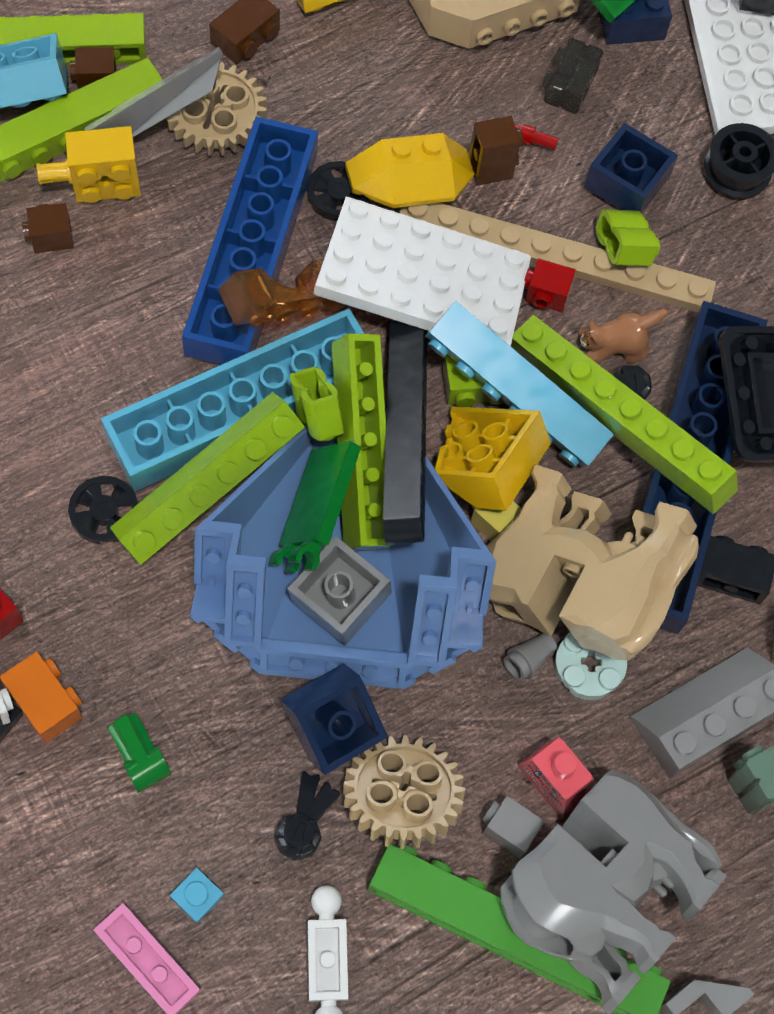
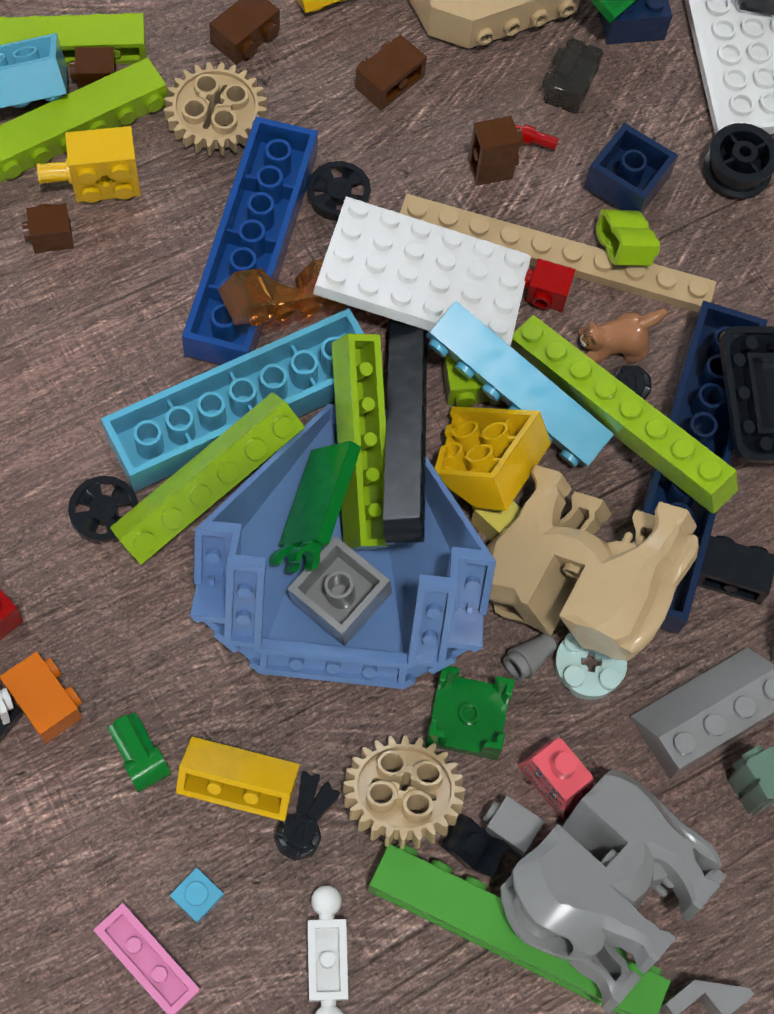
light grey wedge [85,47,223,137] -> none
dark blue brick [280,663,388,775] -> none
lime brick [290,366,344,441] -> none
yellow wedge [345,133,475,208] -> none
none -> yellow brick [176,736,300,821]
none -> reddish brown brick [355,34,427,110]
none -> green panel [426,666,515,761]
none -> black bracket [441,814,510,877]

